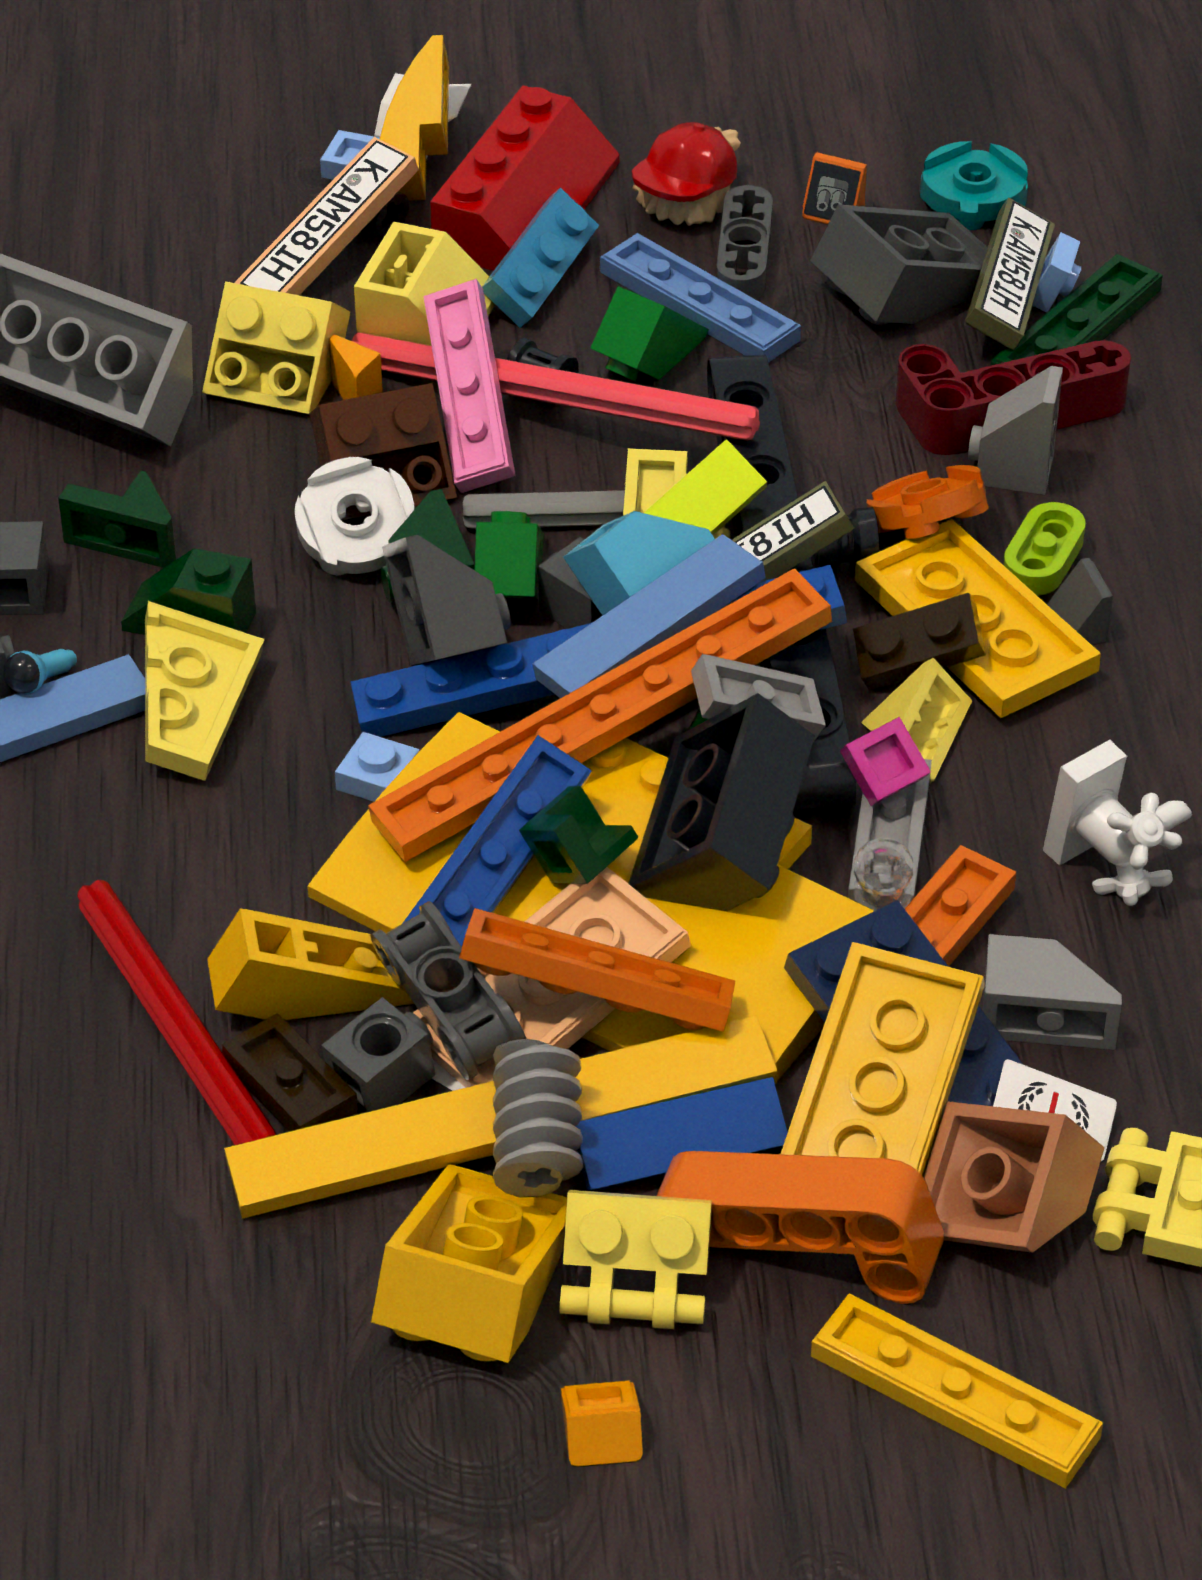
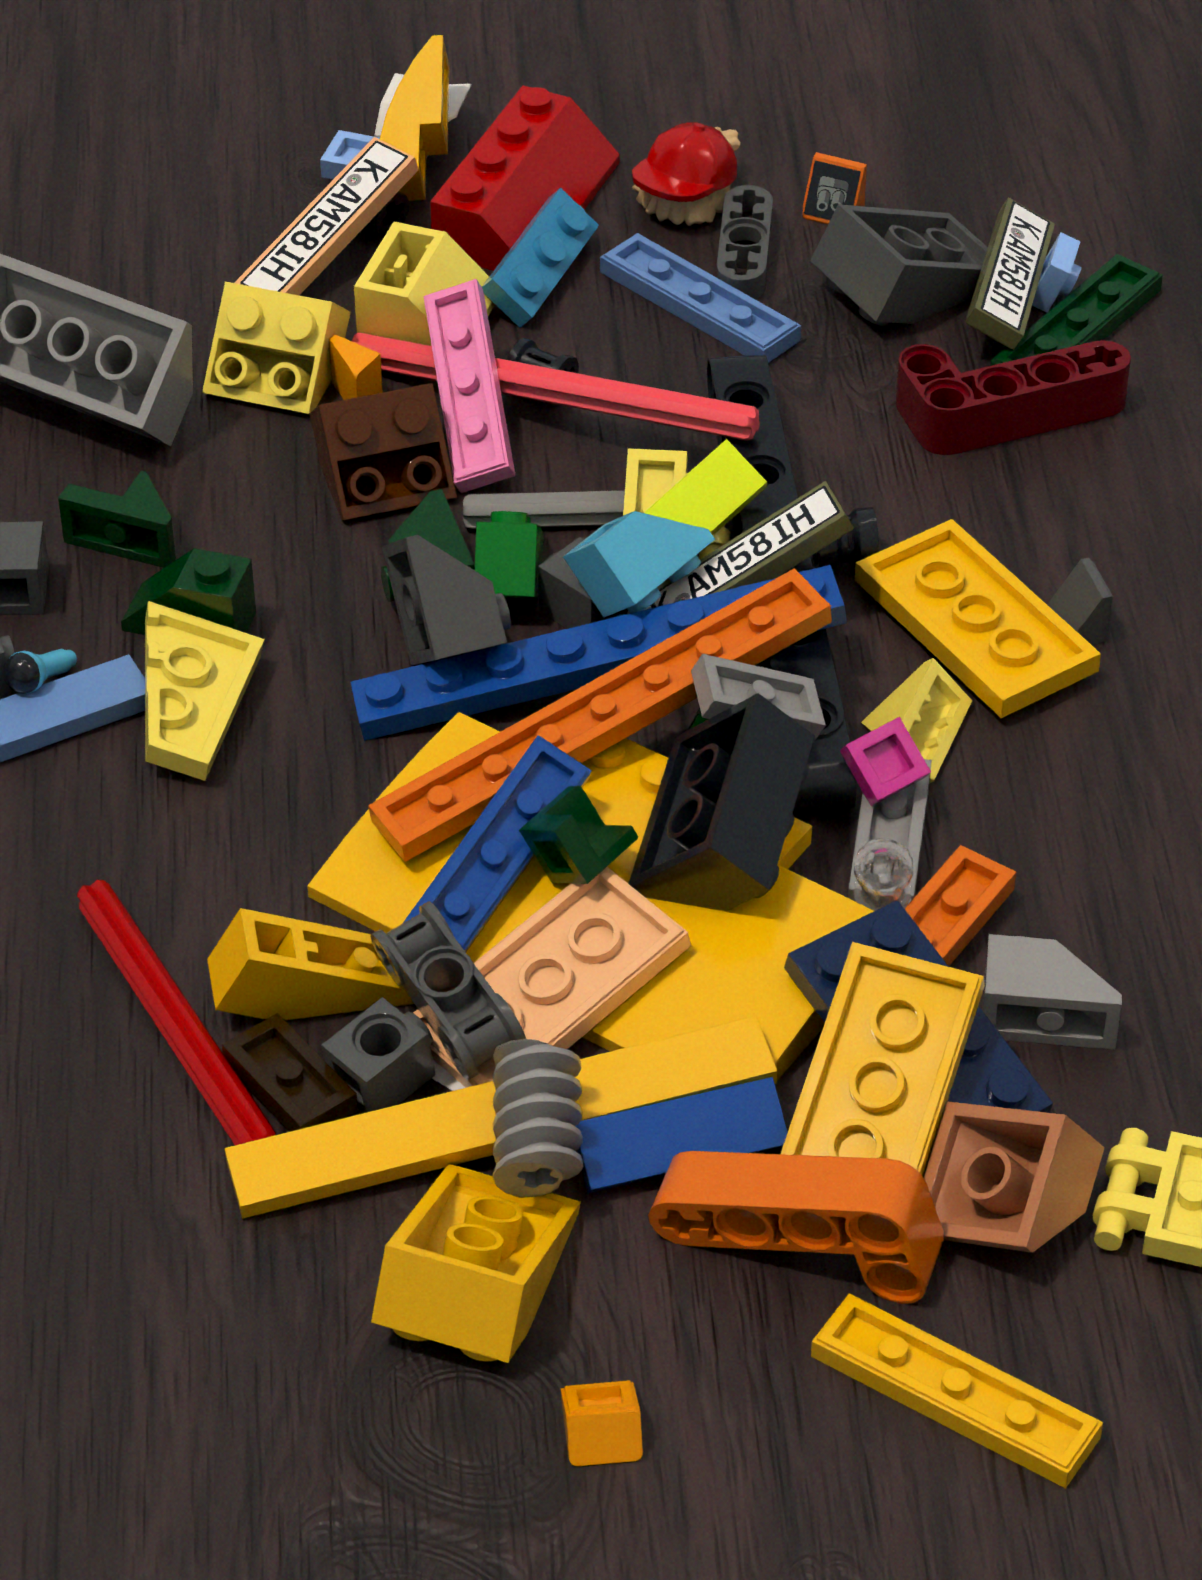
white plate [295,457,414,576] -> none
light blue plate [335,732,419,802] -> none
orange plate [459,908,735,1032] -> none
medium blue tile [532,534,766,698] -> none
light yellow plate [560,1190,712,1330] -> none
green slope [590,286,709,382] -> none
dark brown plate [853,593,986,691] -> none
orange plate [866,465,989,539] -> none
teal plate [920,141,1028,230] -> none
light grey slope [968,366,1063,495] -> none
white sticker [993,1059,1117,1161] -> none
lime plate [1004,502,1086,596] -> none
white piece [1043,740,1192,906] -> none

